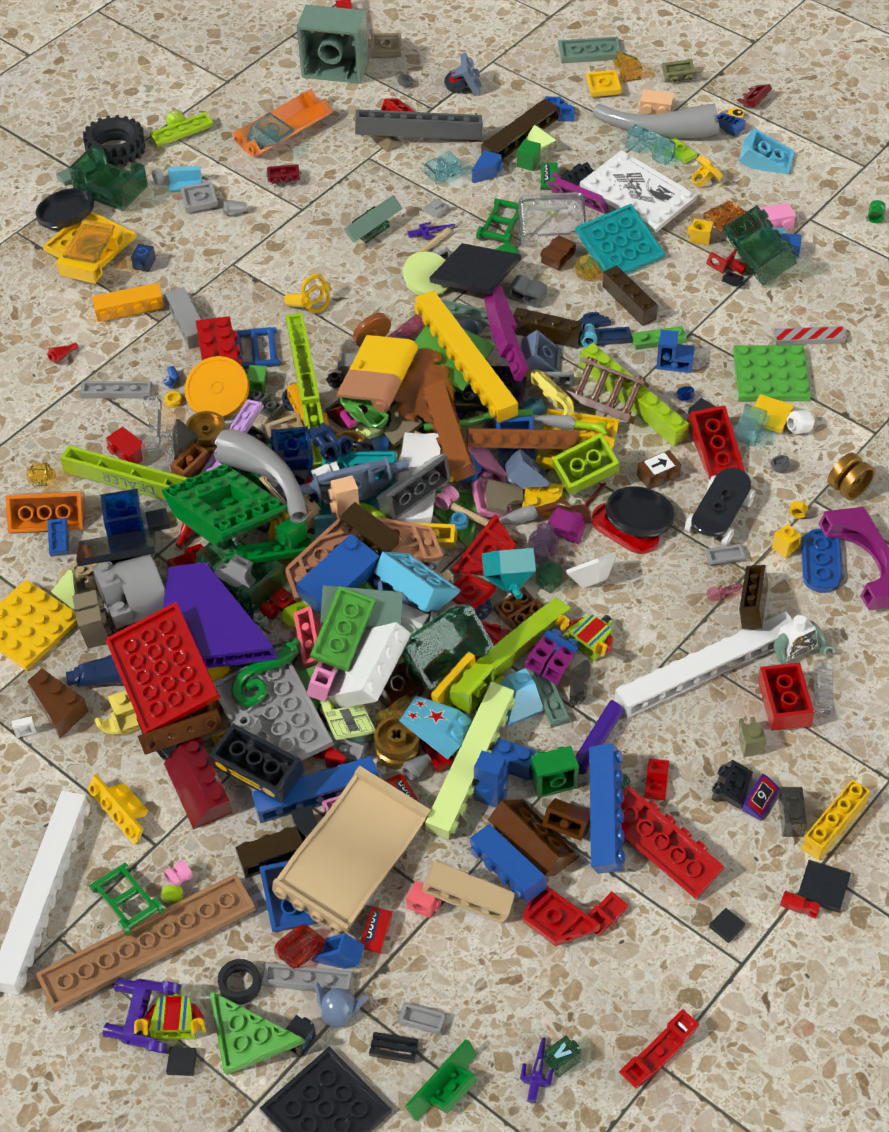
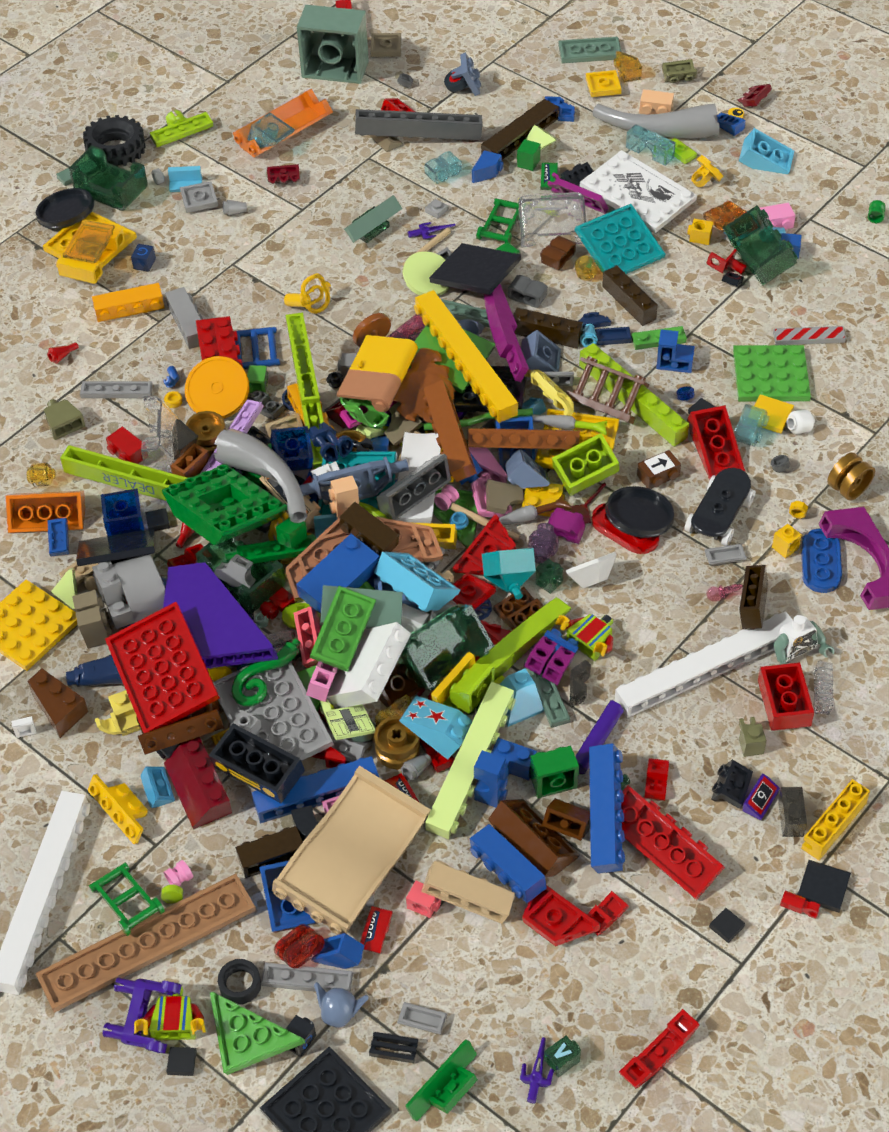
none -> olive torso [44,399,86,440]
none -> dark azure slope [141,766,175,808]

